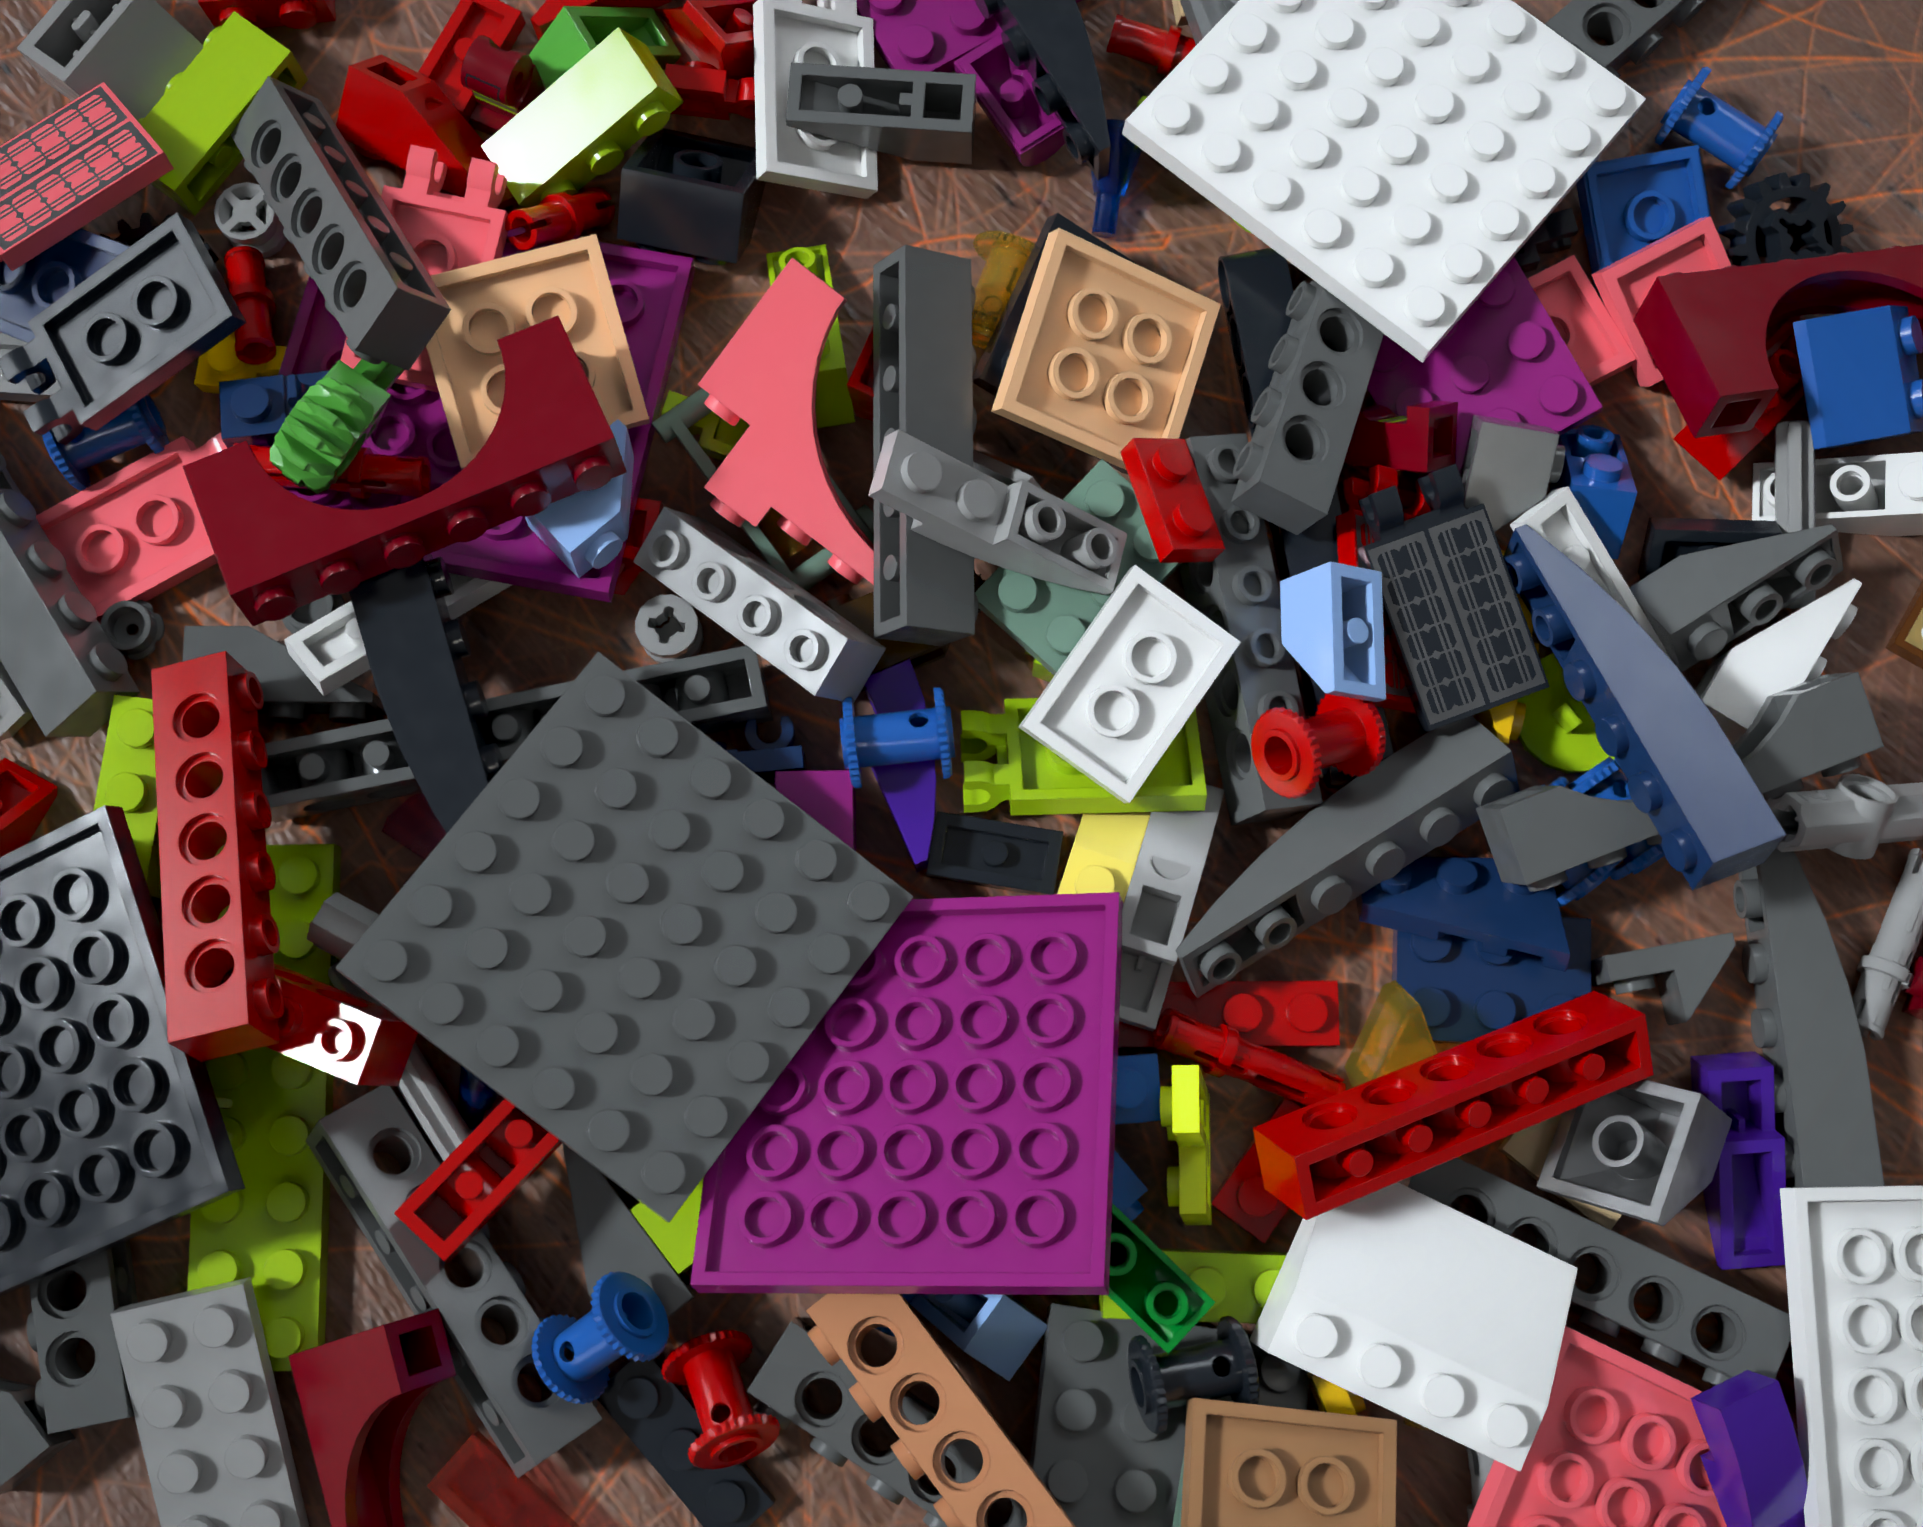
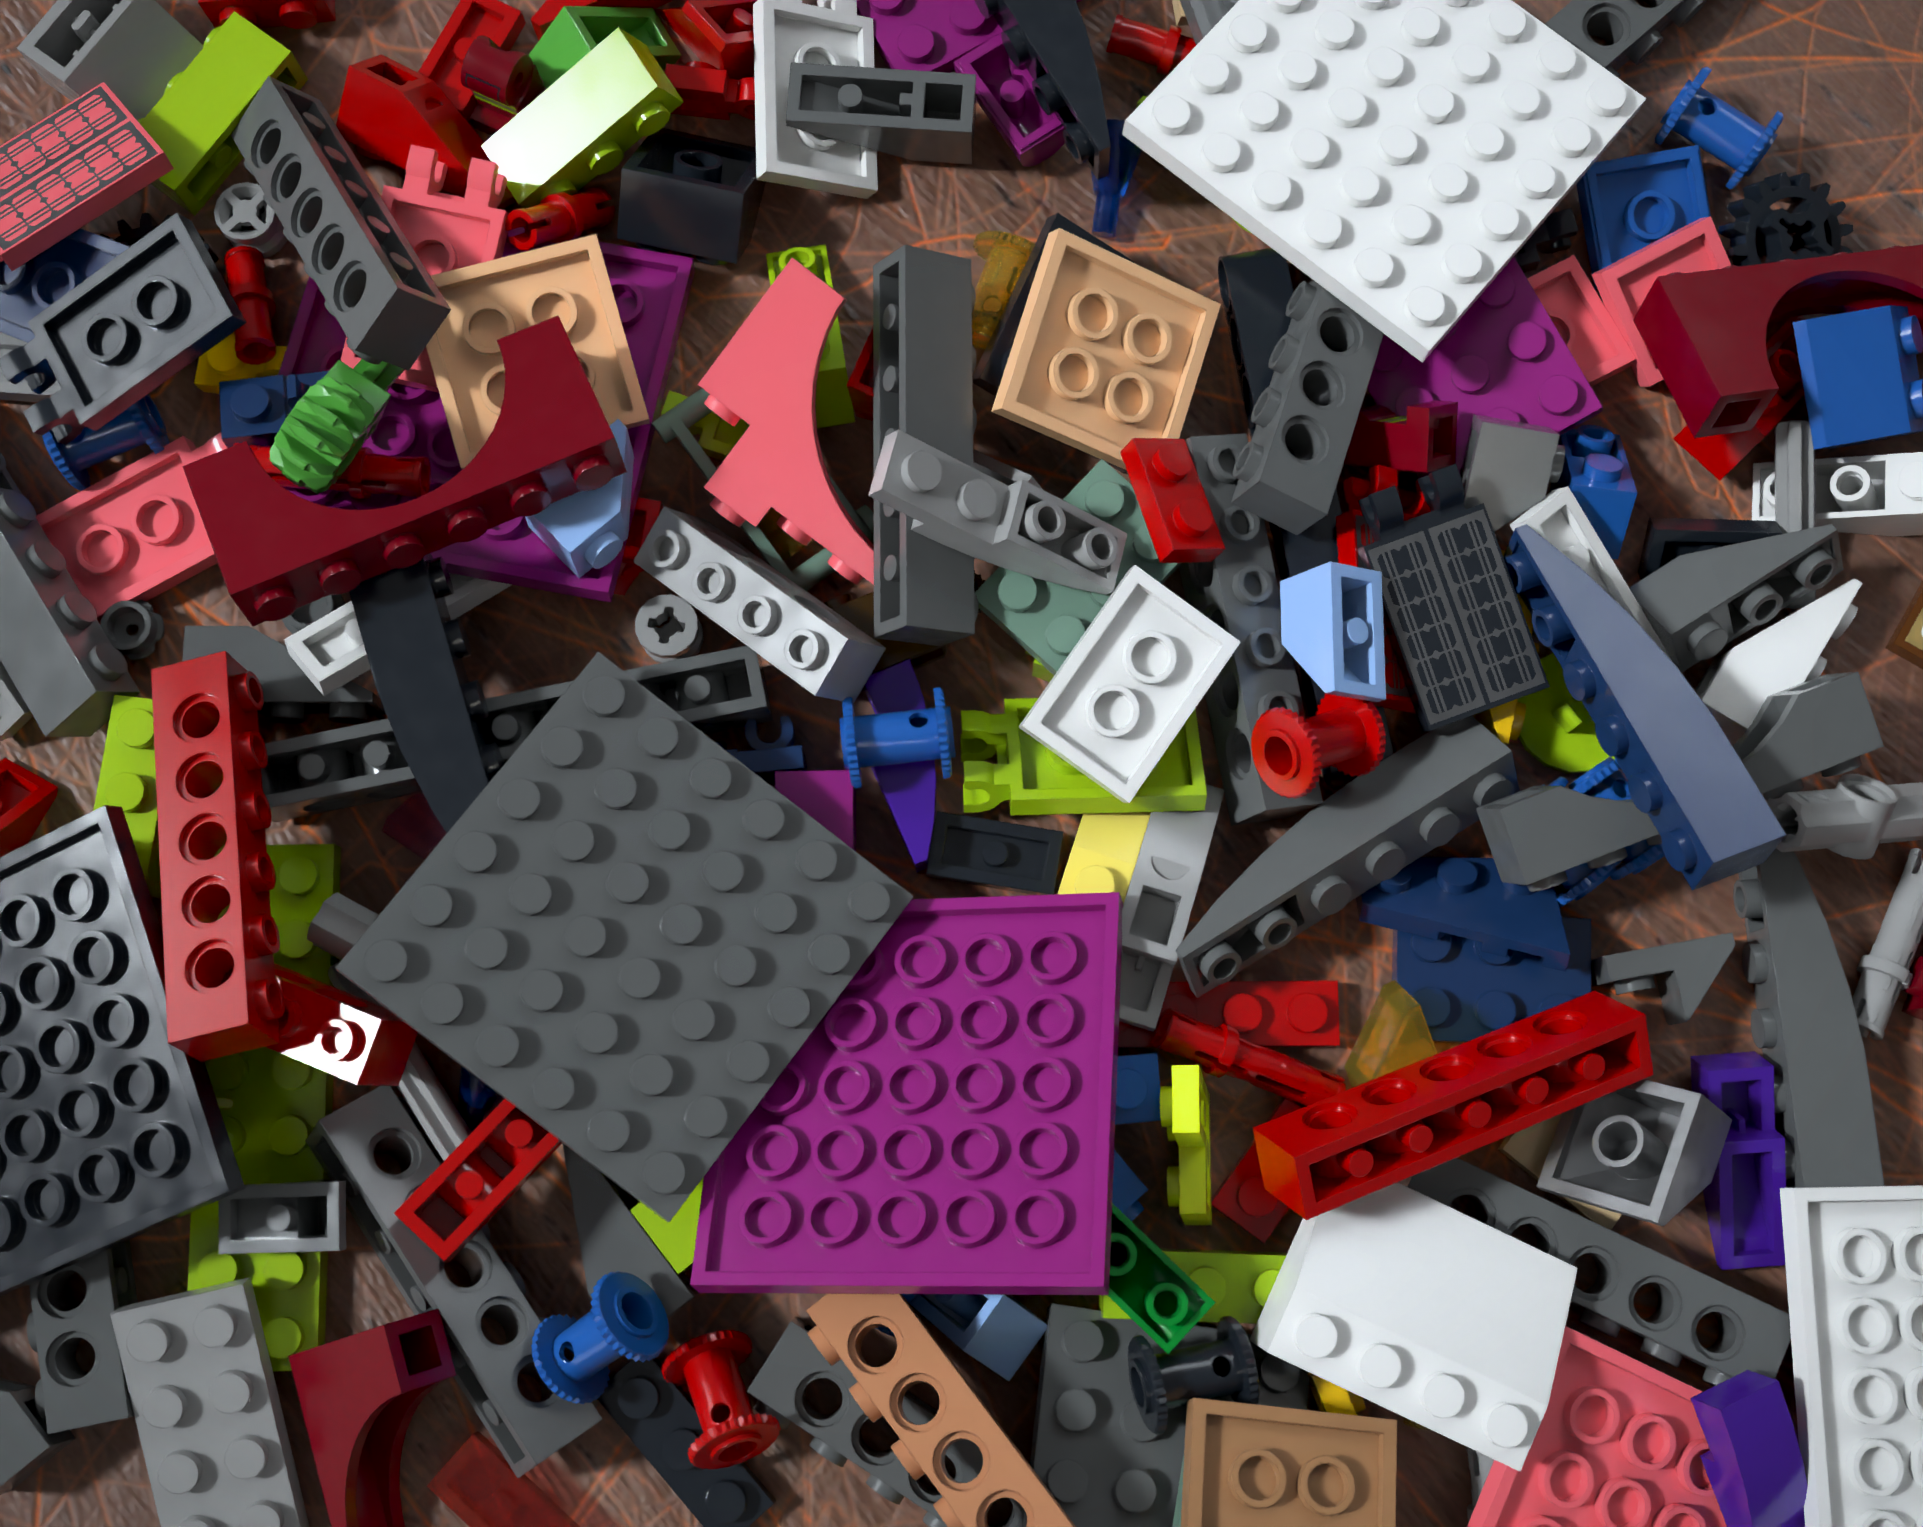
none -> dark grey slope [218,1179,346,1254]

